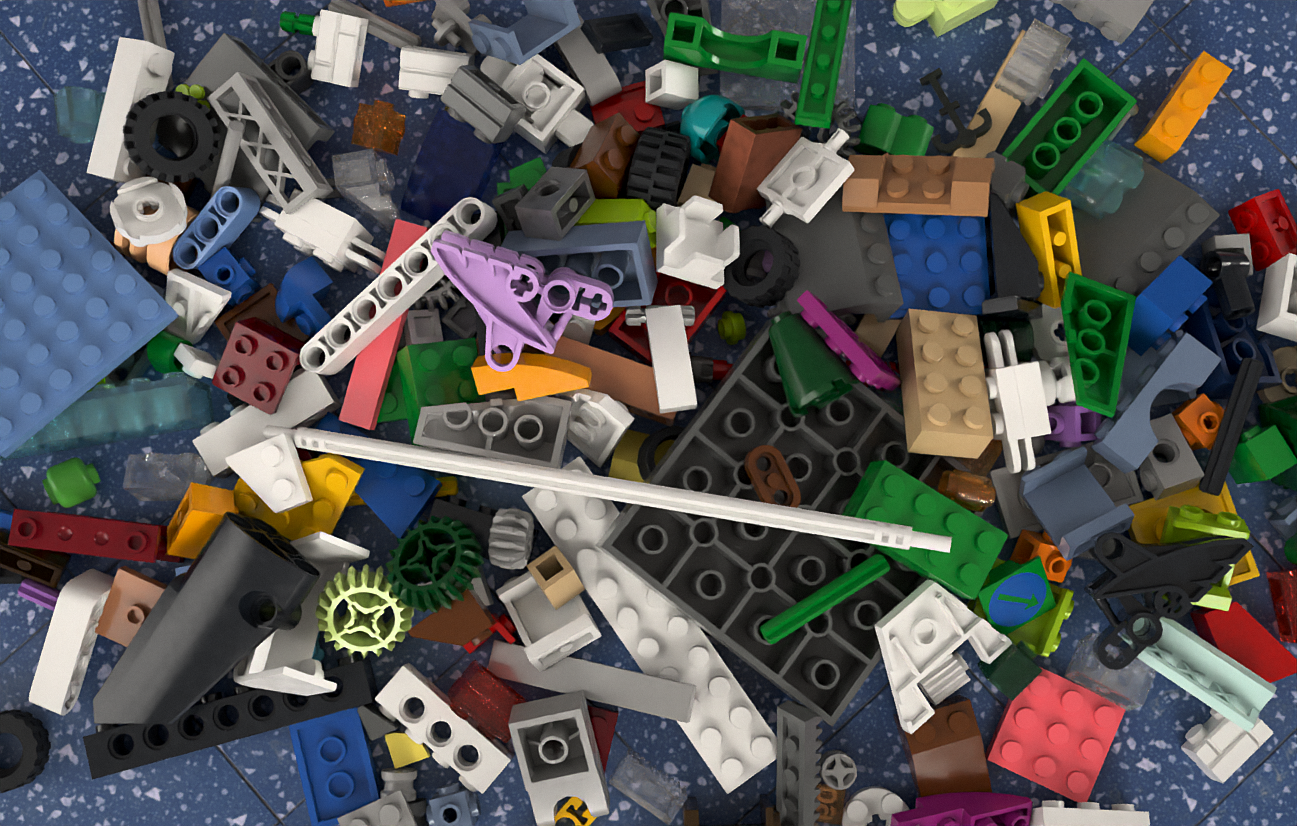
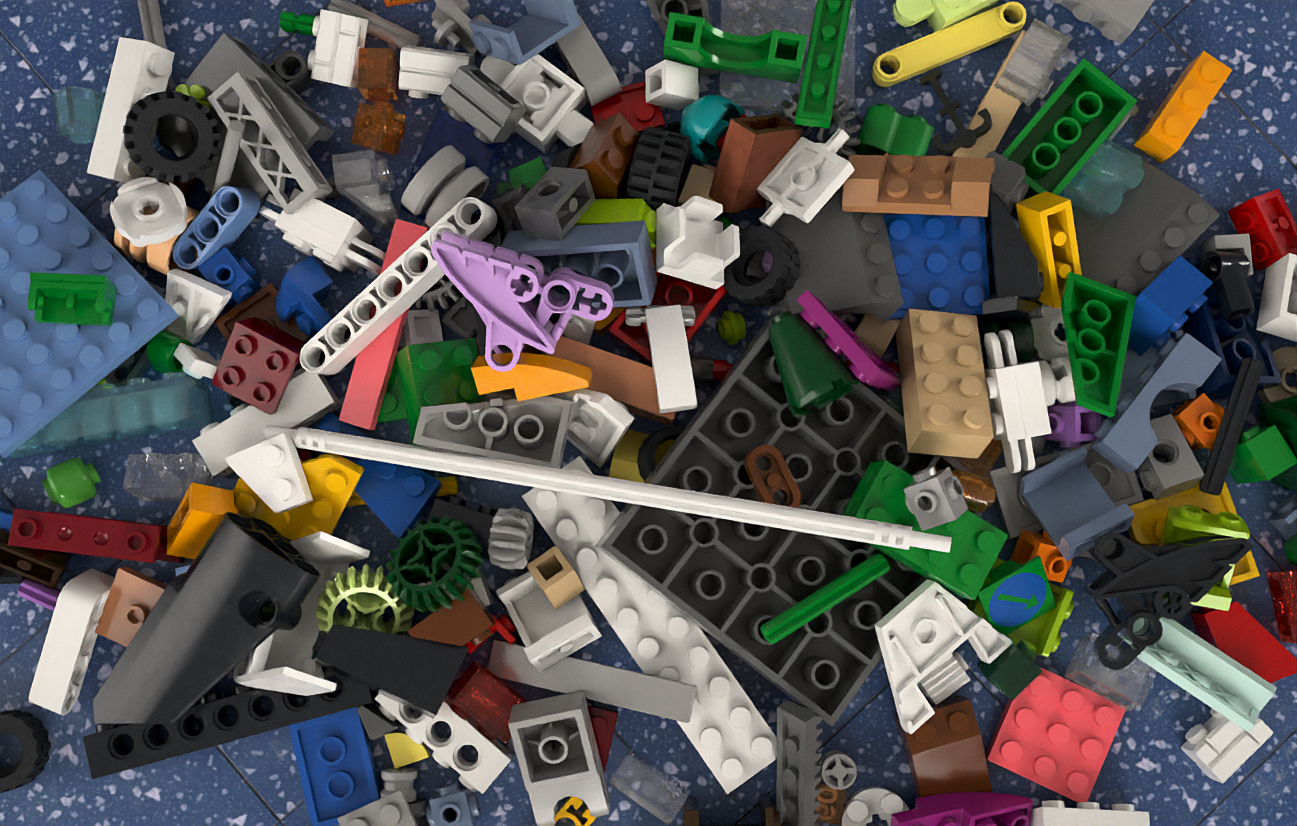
black tile [580,13,654,54] -> none
none -> green hinge [28,272,117,326]
none -> black slope [312,624,469,719]
none -> clear orange brick [358,48,399,104]
none -> light grey wheel [401,145,490,228]
none -> light yellow piece [871,1,1027,87]
none -> light grey brick [903,466,968,531]

